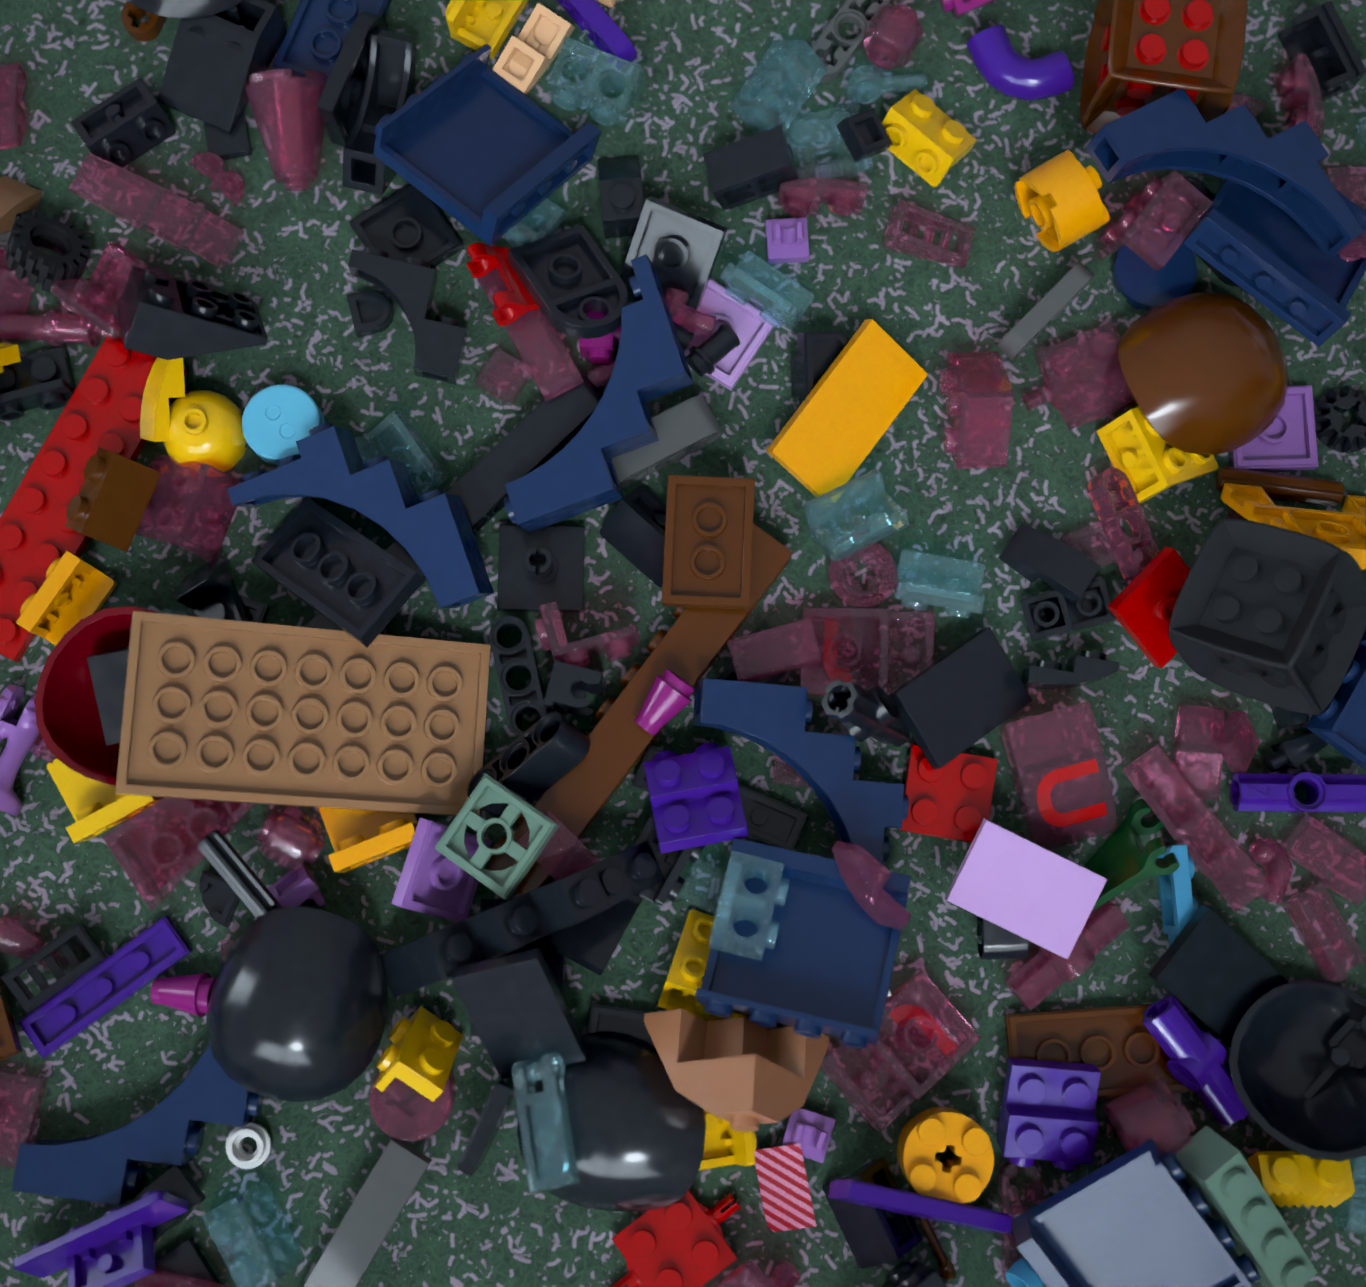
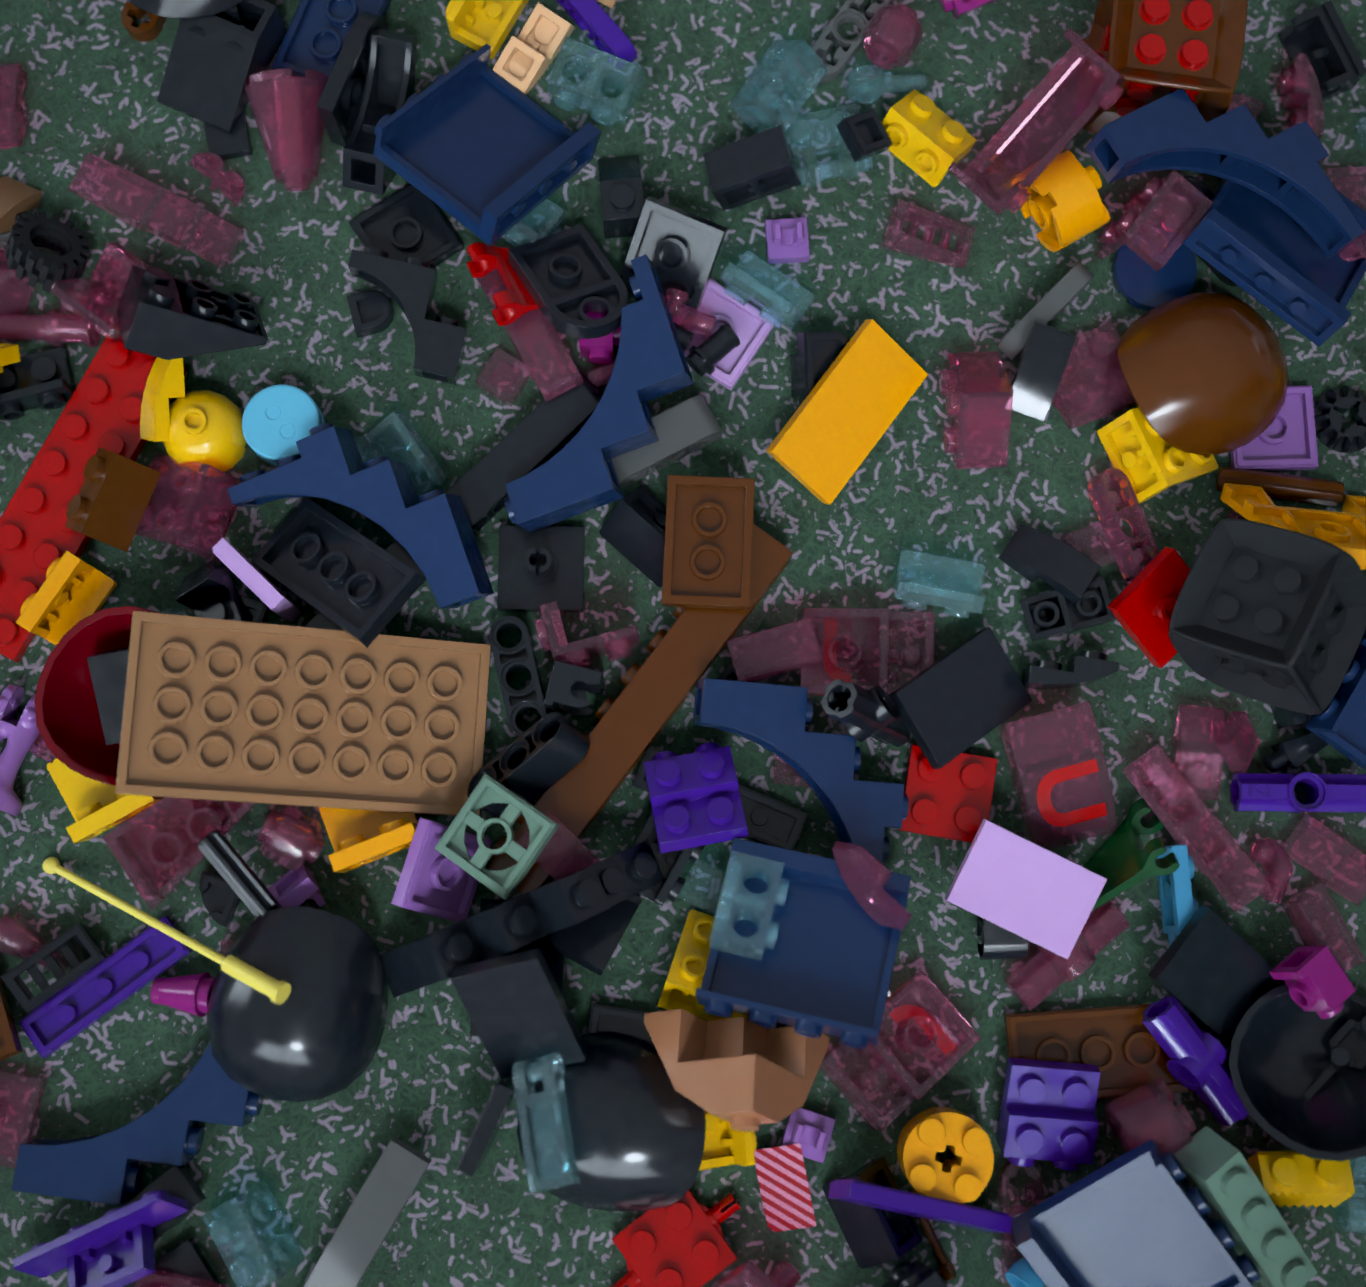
black bracket [71,78,176,175] -> none
white plate [226,1122,272,1169] -> none
clear pink head [369,1070,456,1141] -> none
yellow bracket [374,1006,463,1102] -> none
magenta cone [634,668,695,736] -> none
clear pink slope [777,178,869,218] -> none
clear light blue bracket [804,469,909,562] -> none
clear pink gear [828,540,897,609] -> none
dark purple cylinder [967,25,1074,101] -> none
none -> light yellow piece [42,857,291,1005]
none -> lavender tile [212,538,302,622]
none -> clear pink windscreen [948,28,1124,215]
none -> black slope [1003,321,1076,421]
none -> magenta brick [1269,946,1356,1019]

